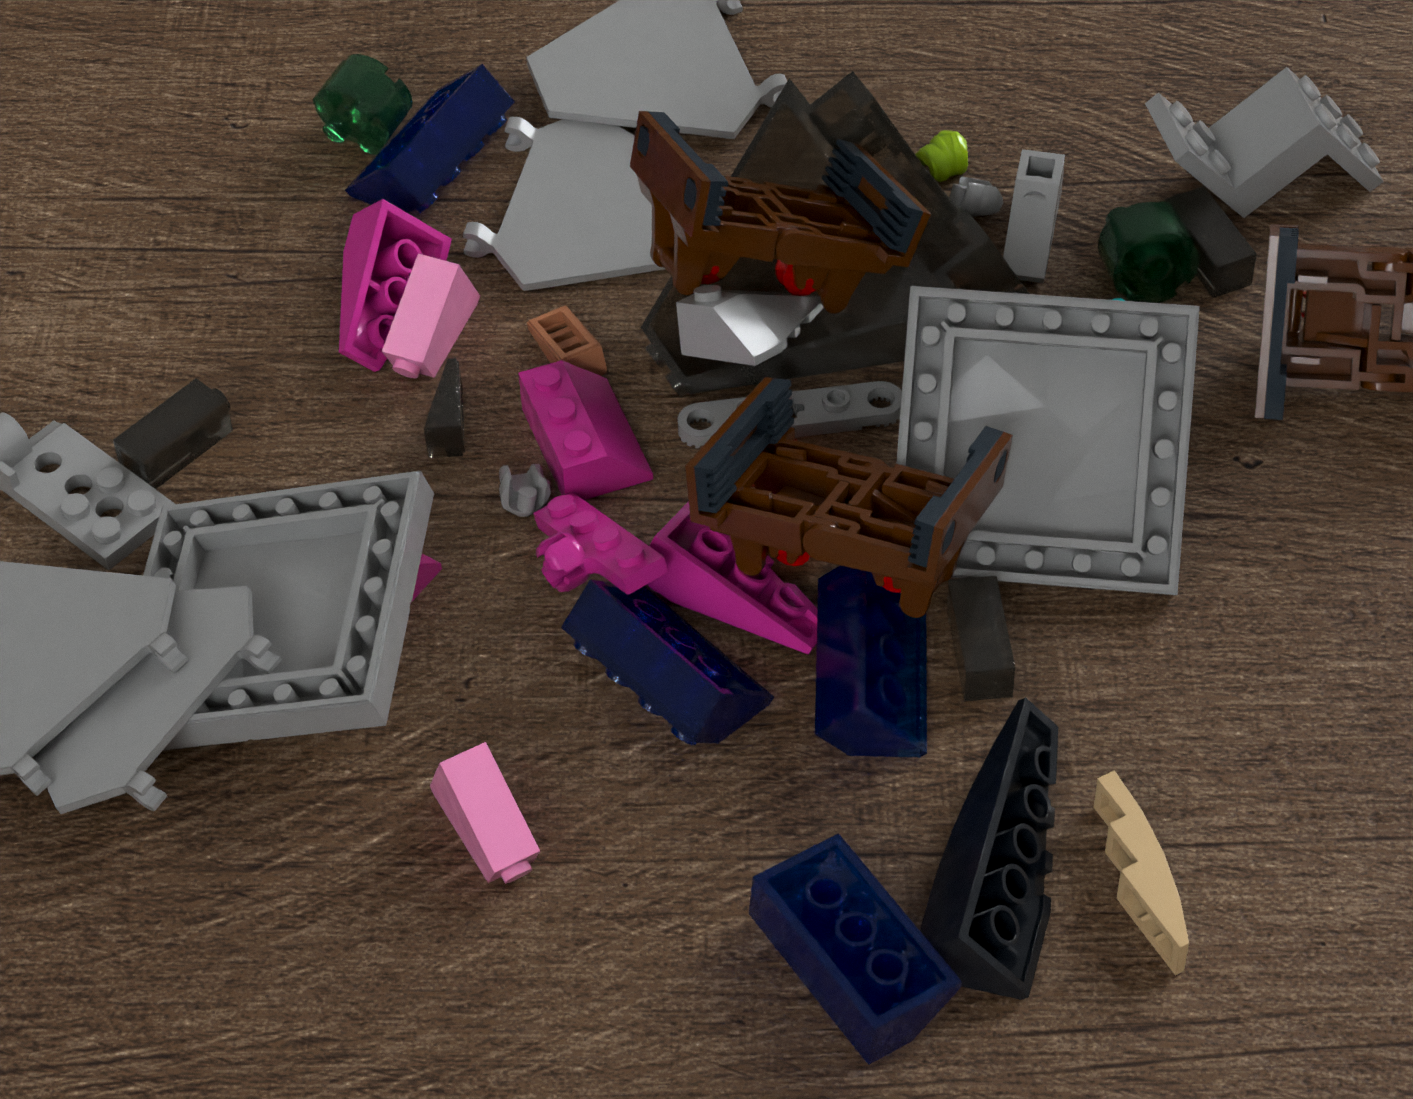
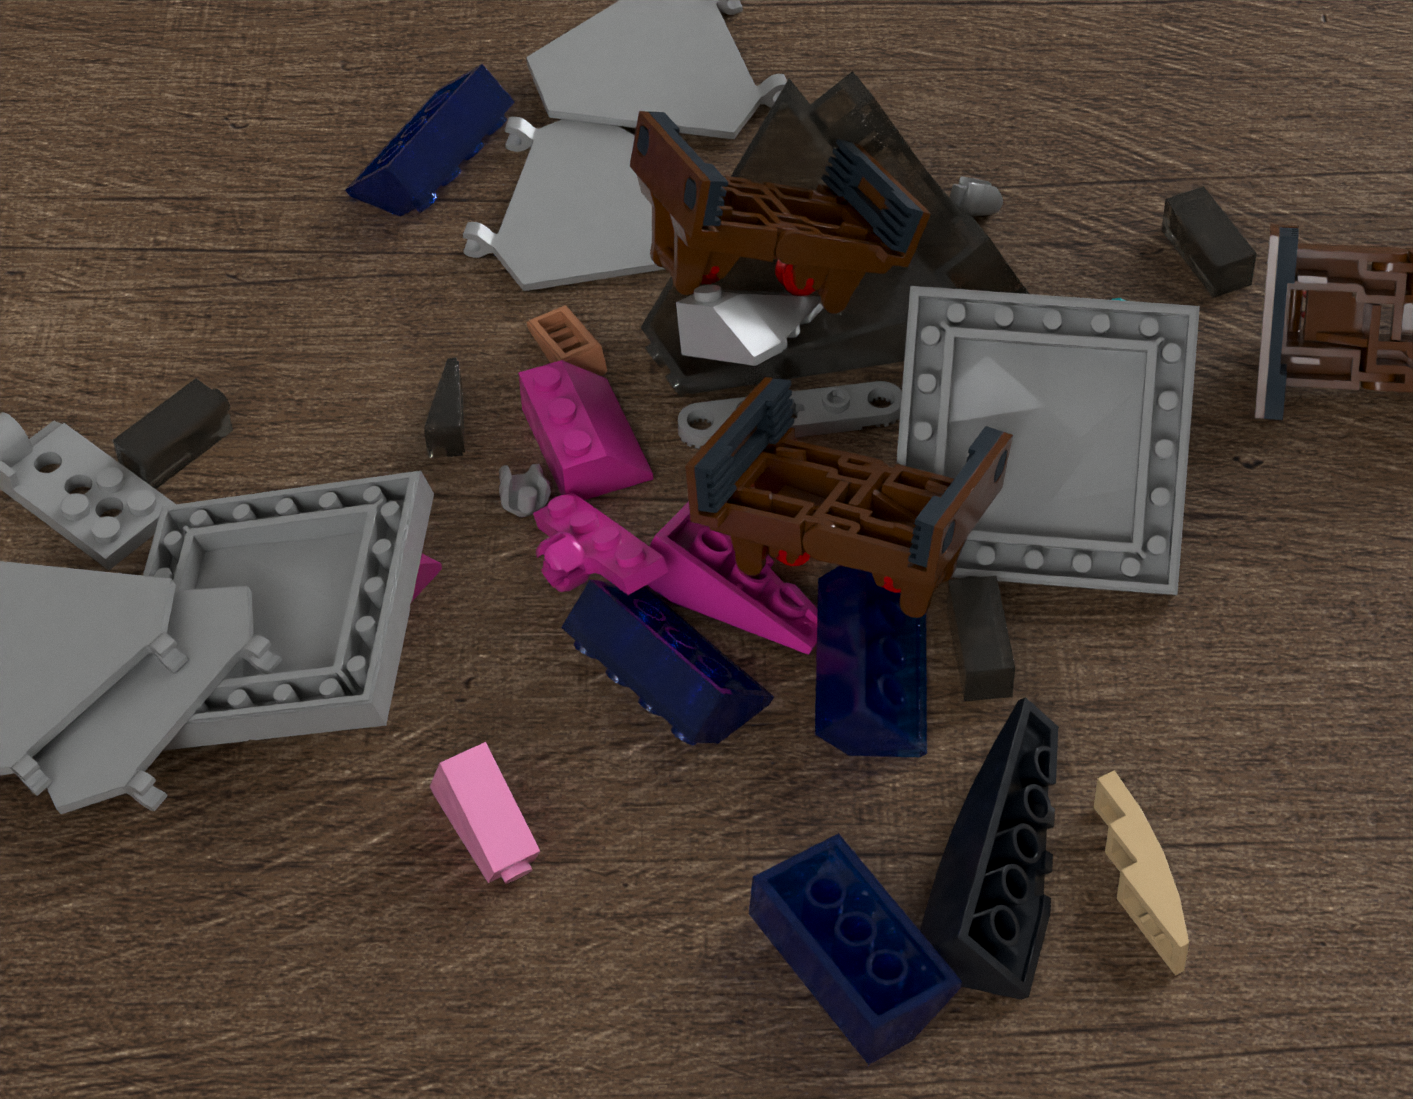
clear green brick [313,54,413,155] -> none
dark pink wedge [339,199,452,372] -> none
bright pink slope [382,254,480,379] -> none
lime arm [914,130,968,182] -> none
light grey slope [1000,149,1065,283] -> none
clear green brick [1098,201,1199,303] -> none
light grey bracket [1145,67,1384,218] -> none

